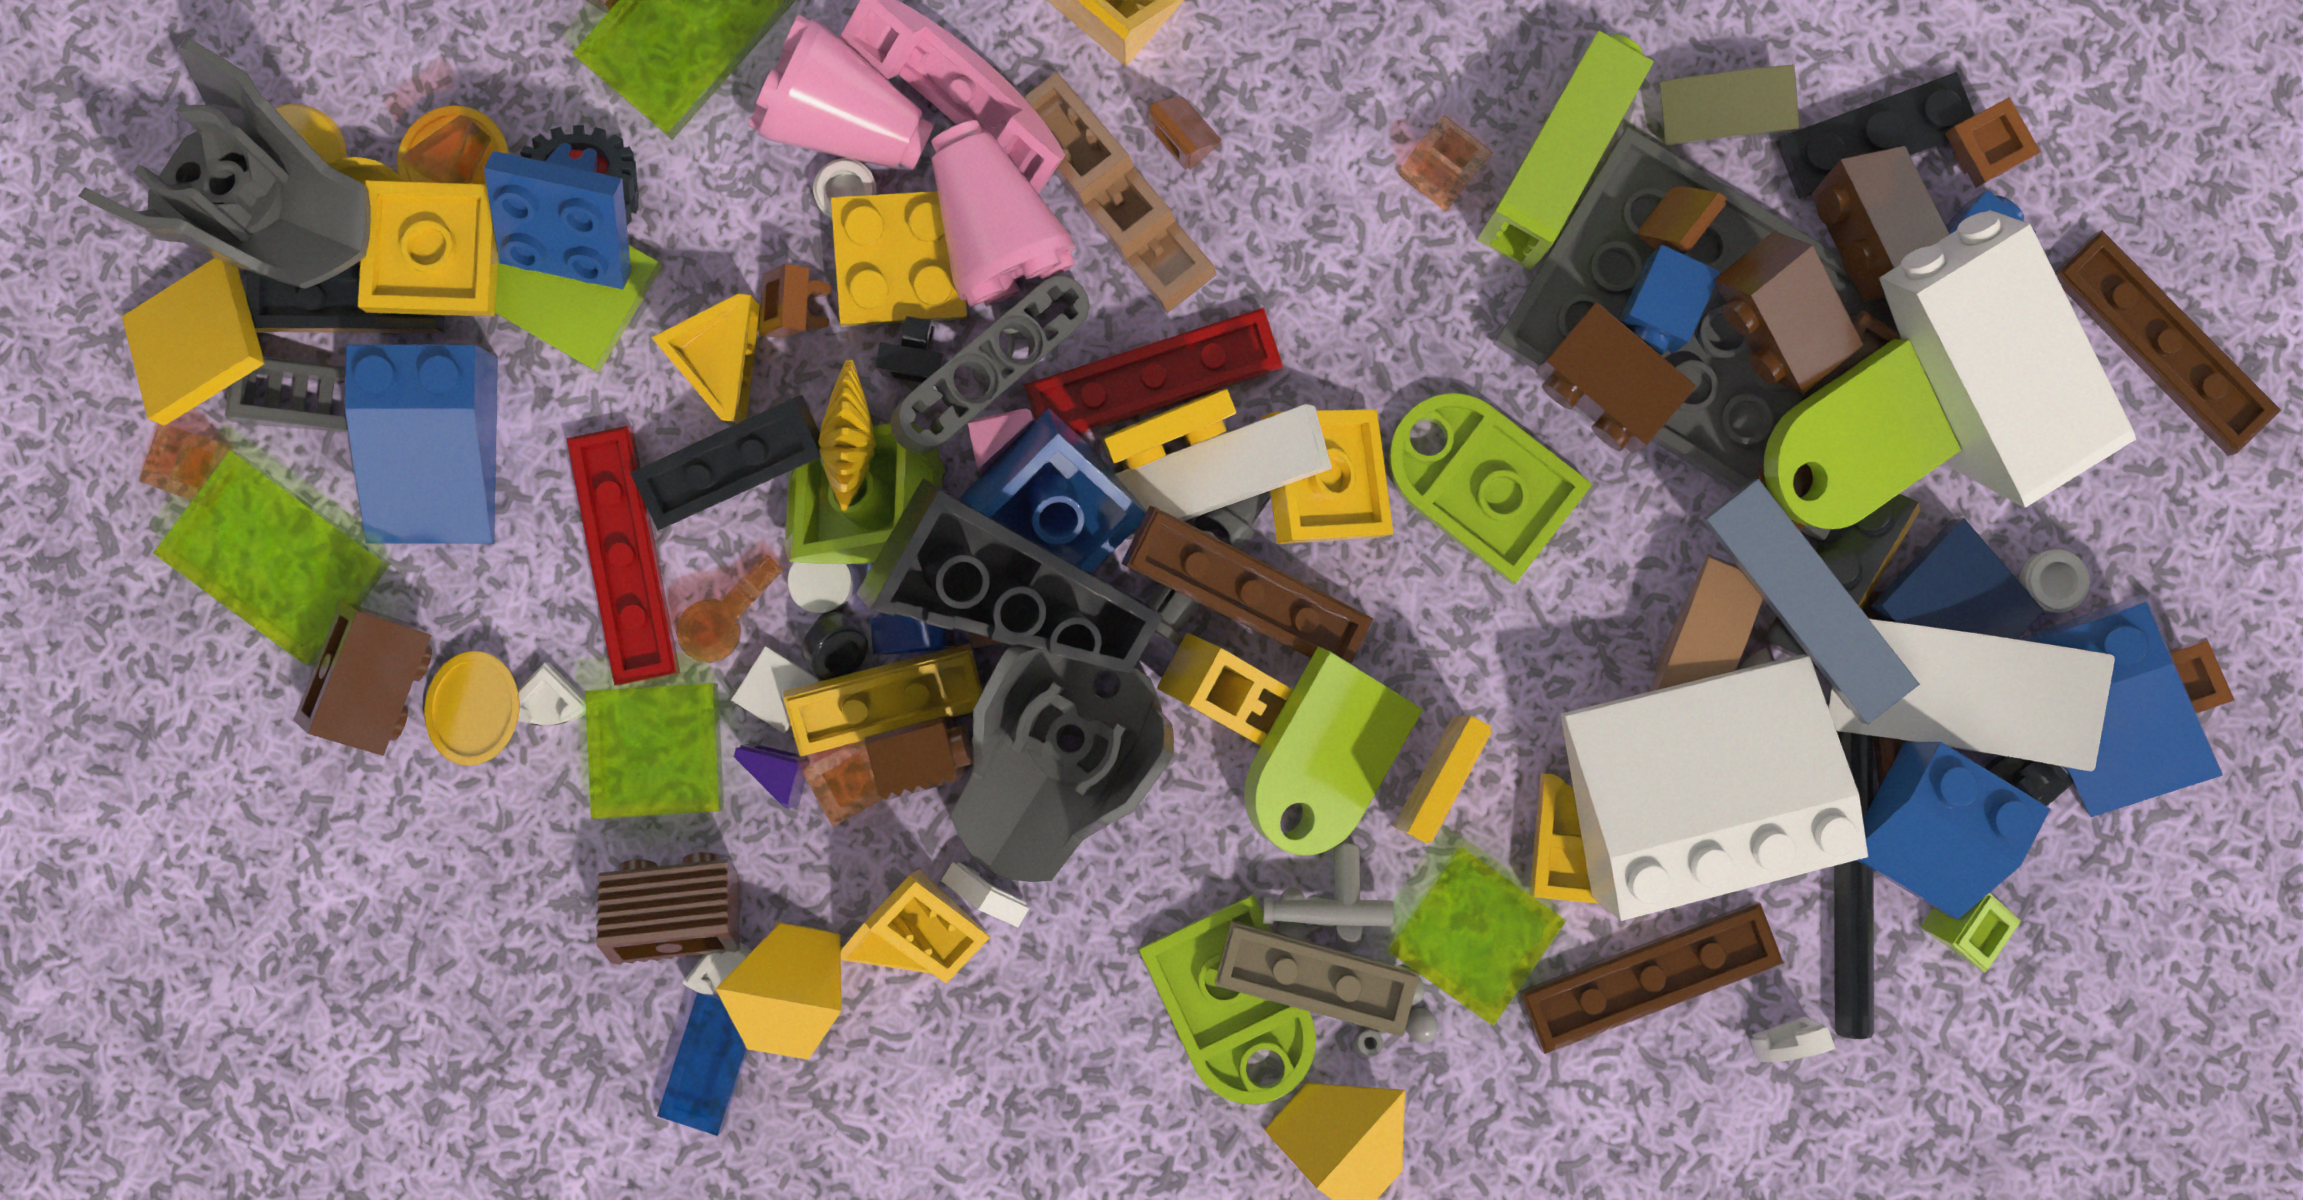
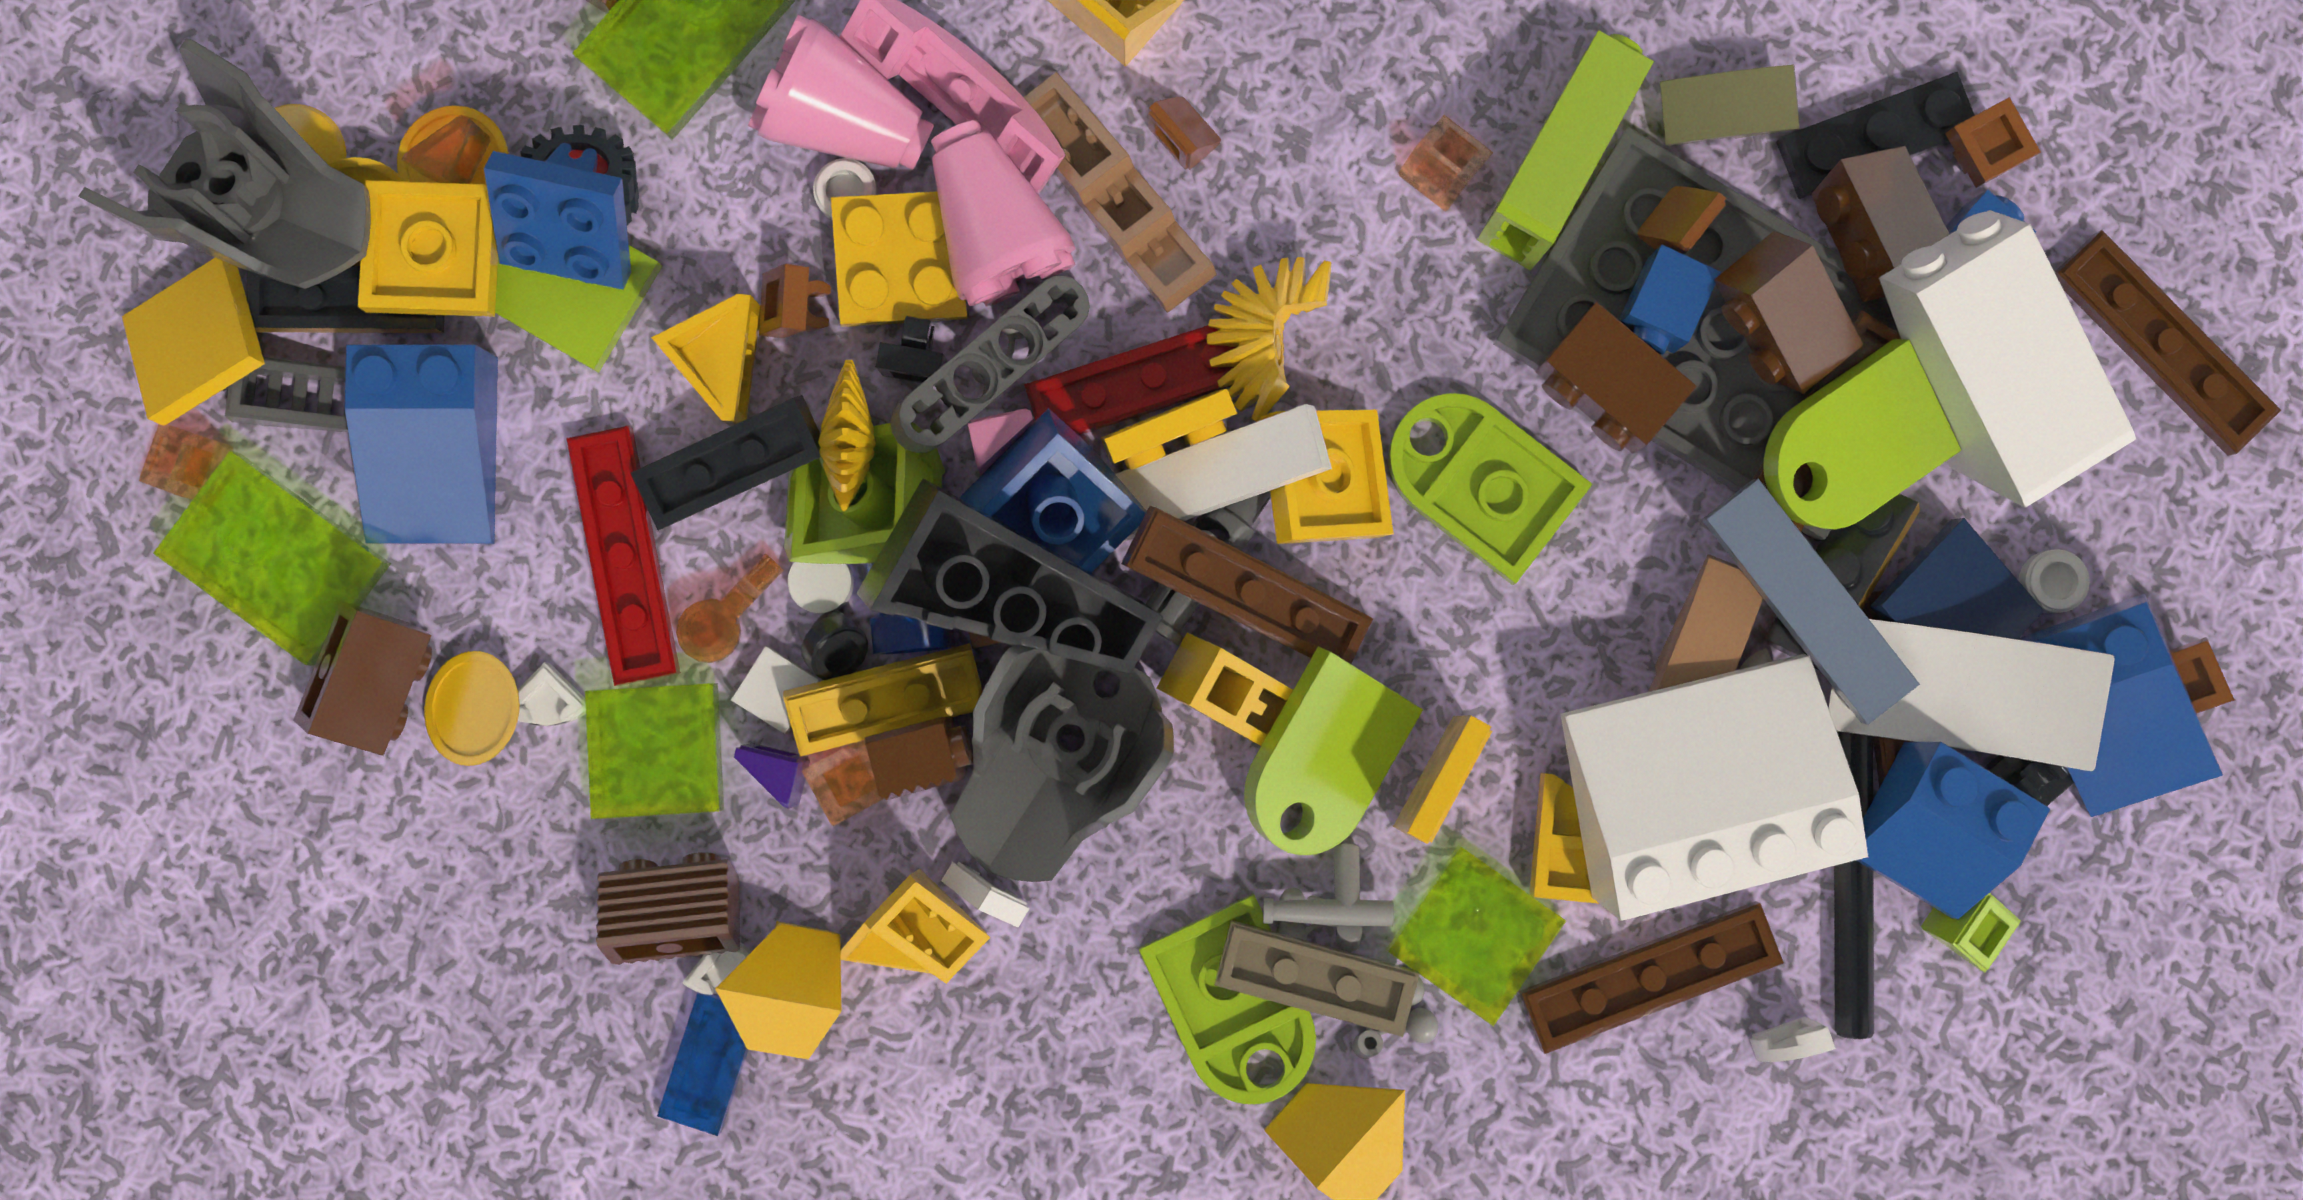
none -> yellow hair [1207,257,1332,422]

